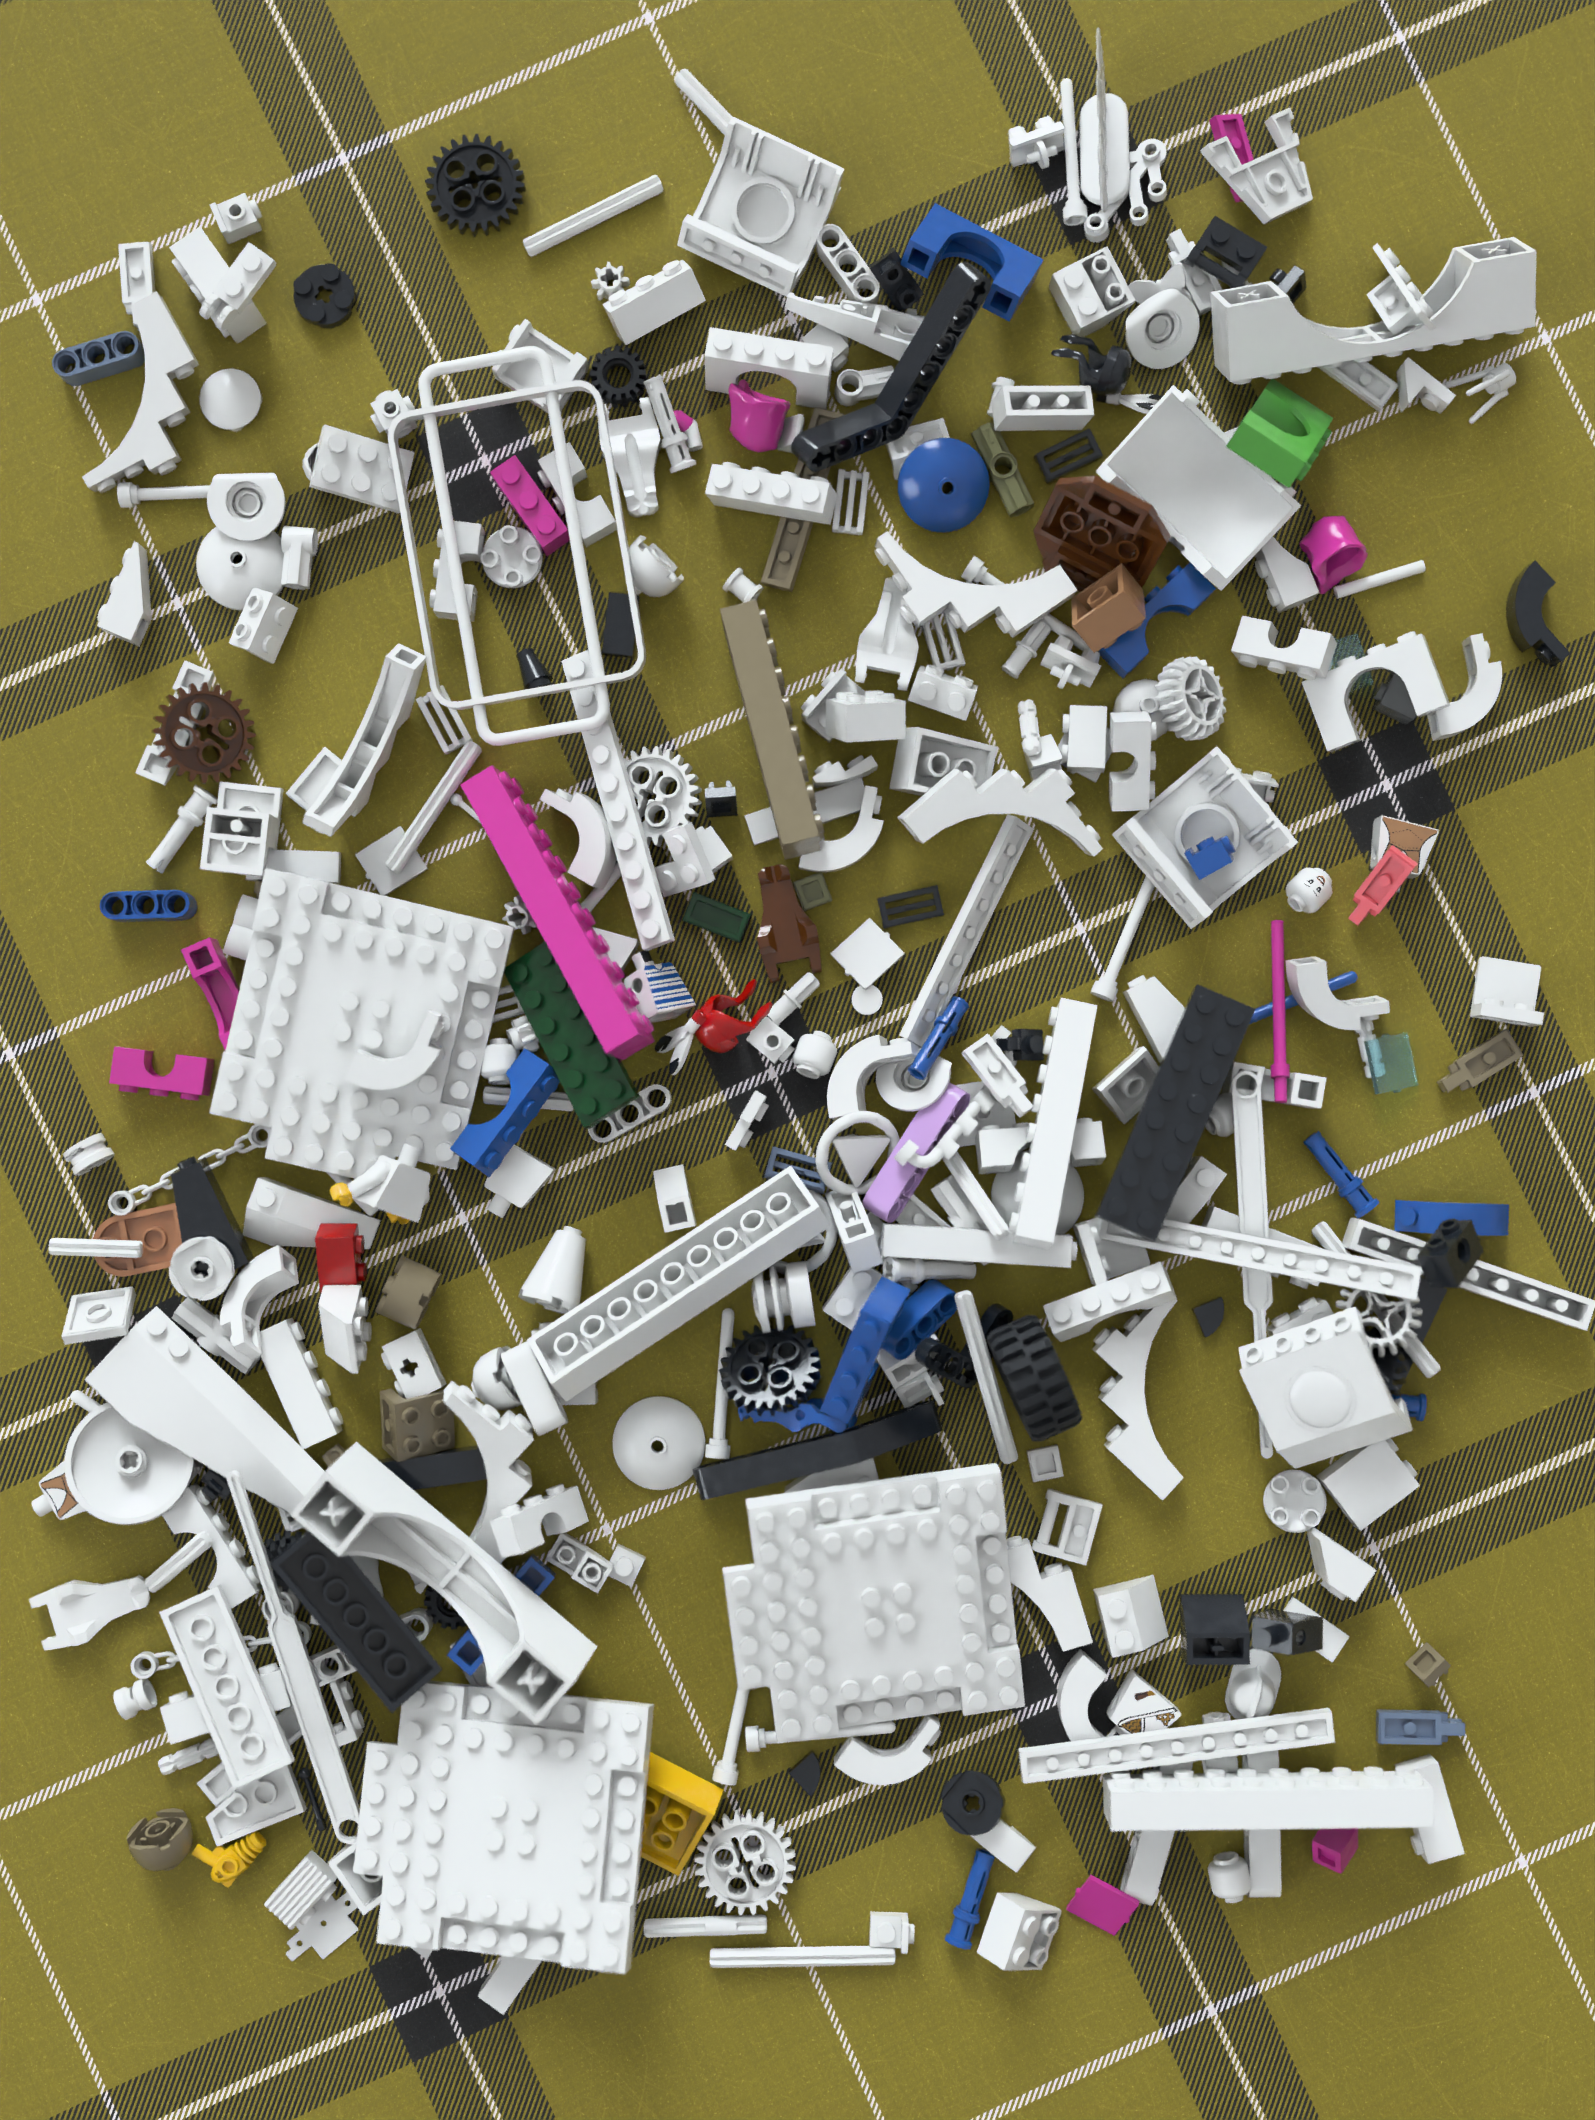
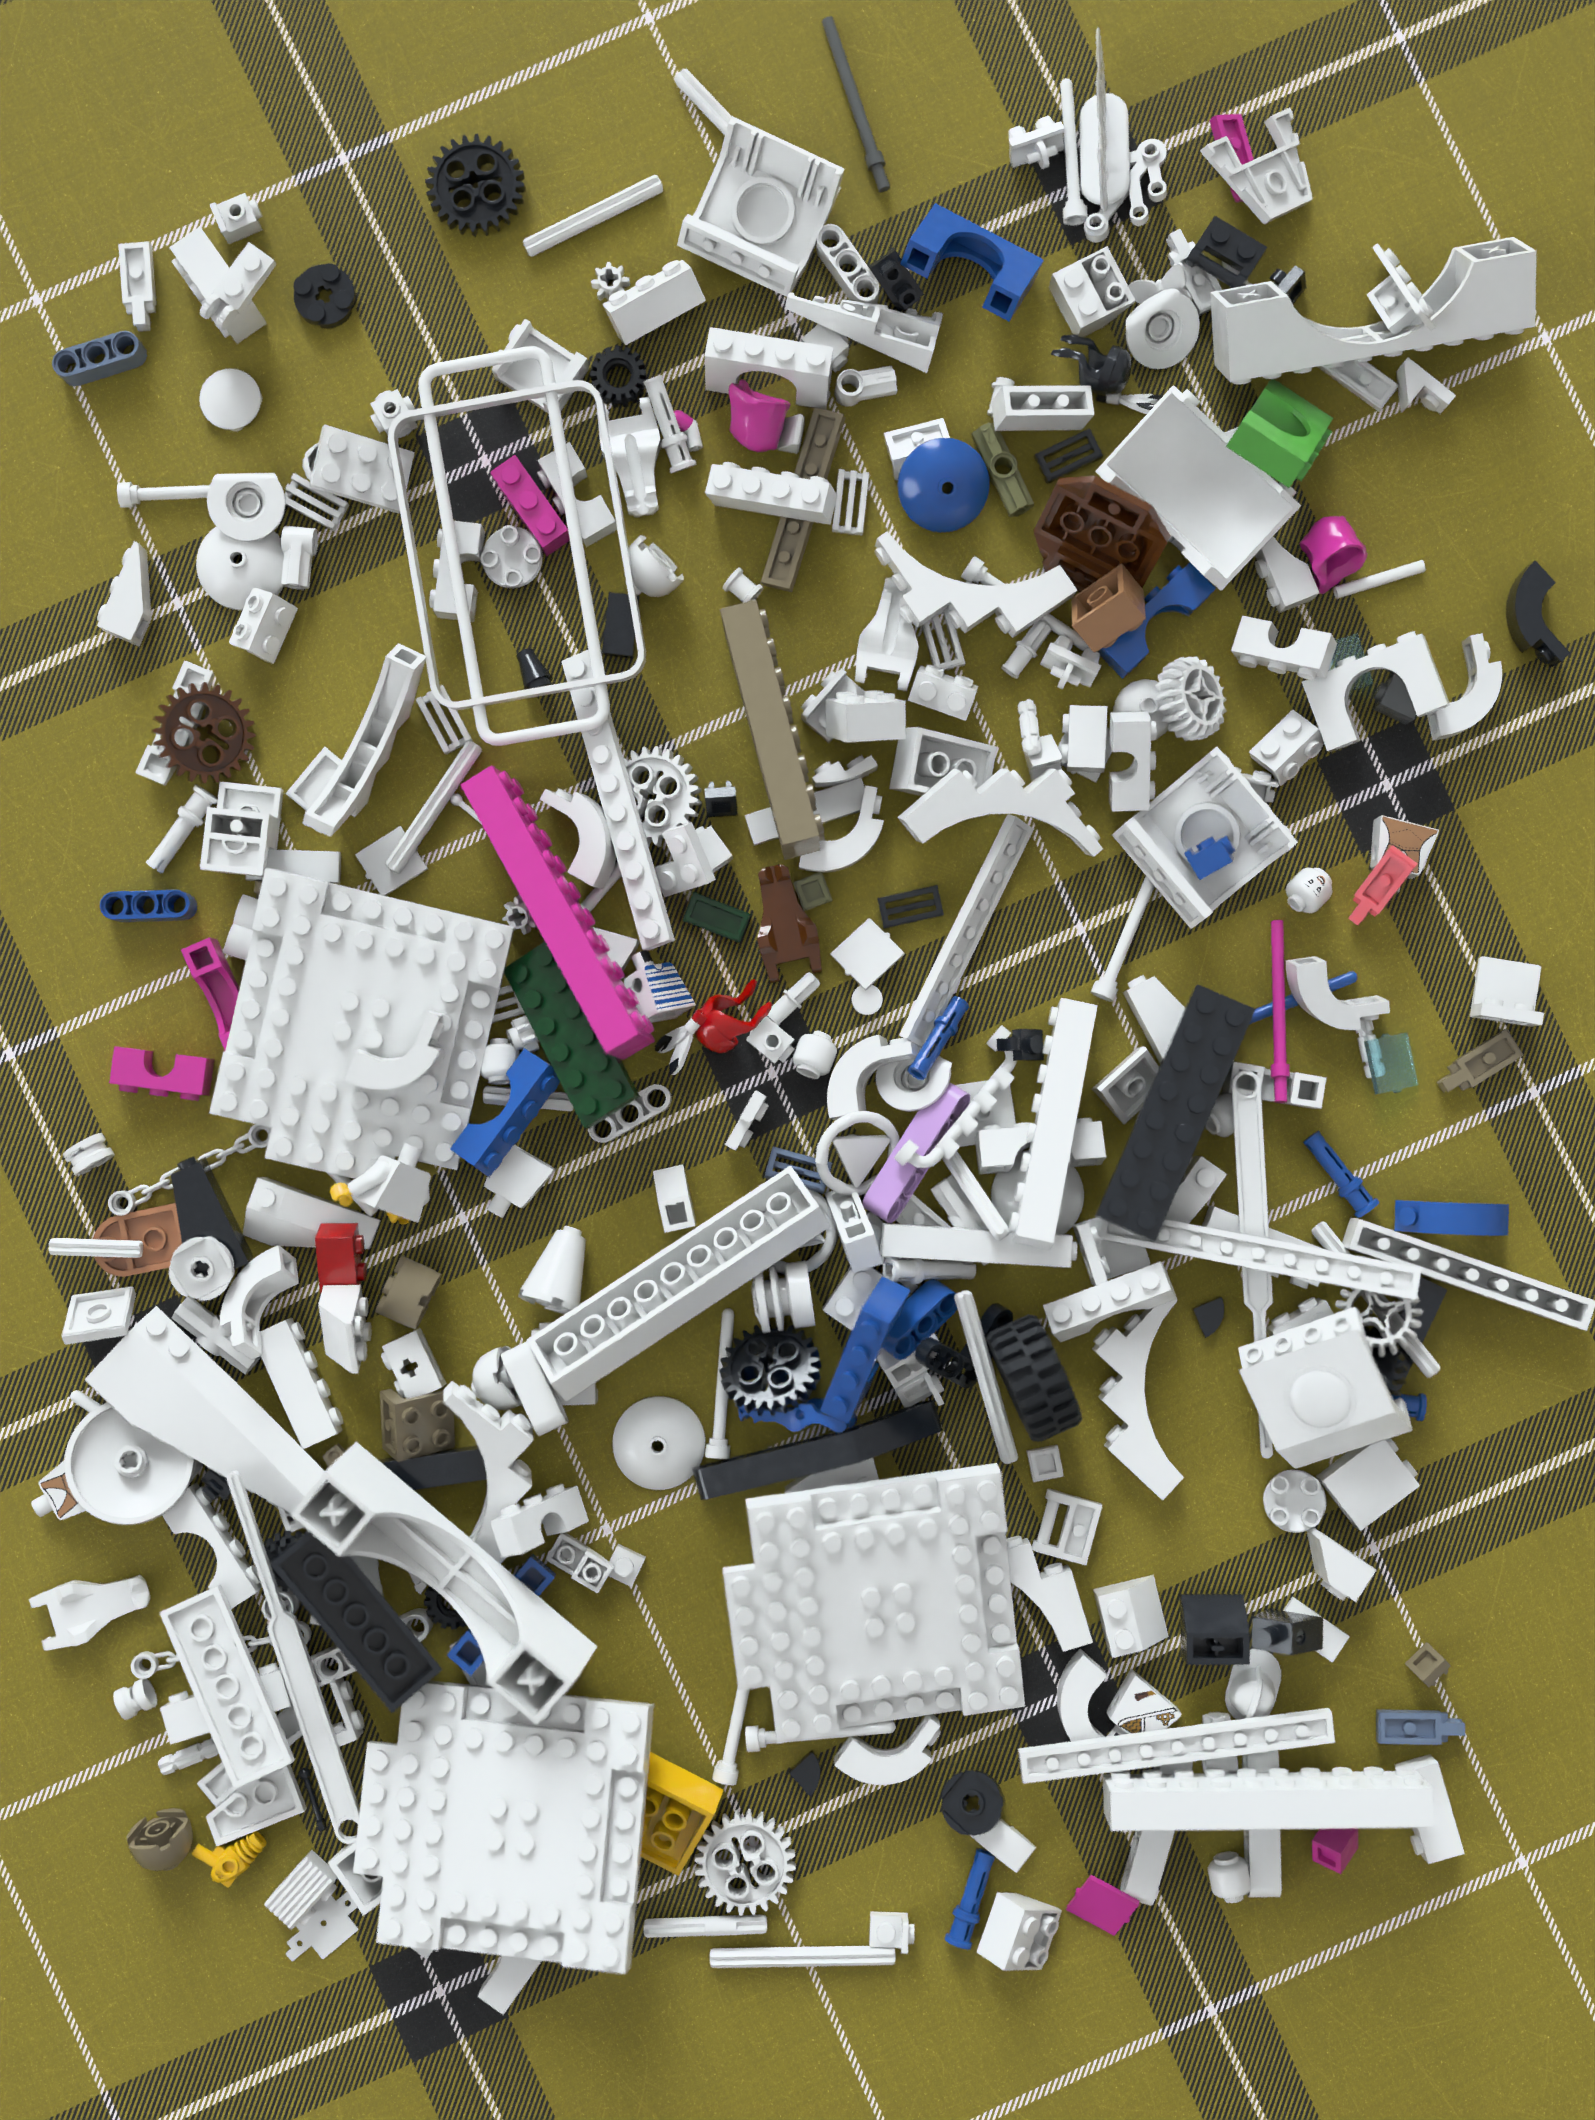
white arch [82,291,199,493] -> none
white axle [145,1531,213,1593] -> none
black beam [791,262,991,472] -> none
white hinge [962,1034,1033,1118] -> none
black brick [1417,1219,1484,1288] -> none
white plant [1442,363,1516,424] -> none
none -> white tile [285,473,349,532]
none -> dark grey bar [822,16,890,192]
none -> white bracket [1249,710,1324,786]

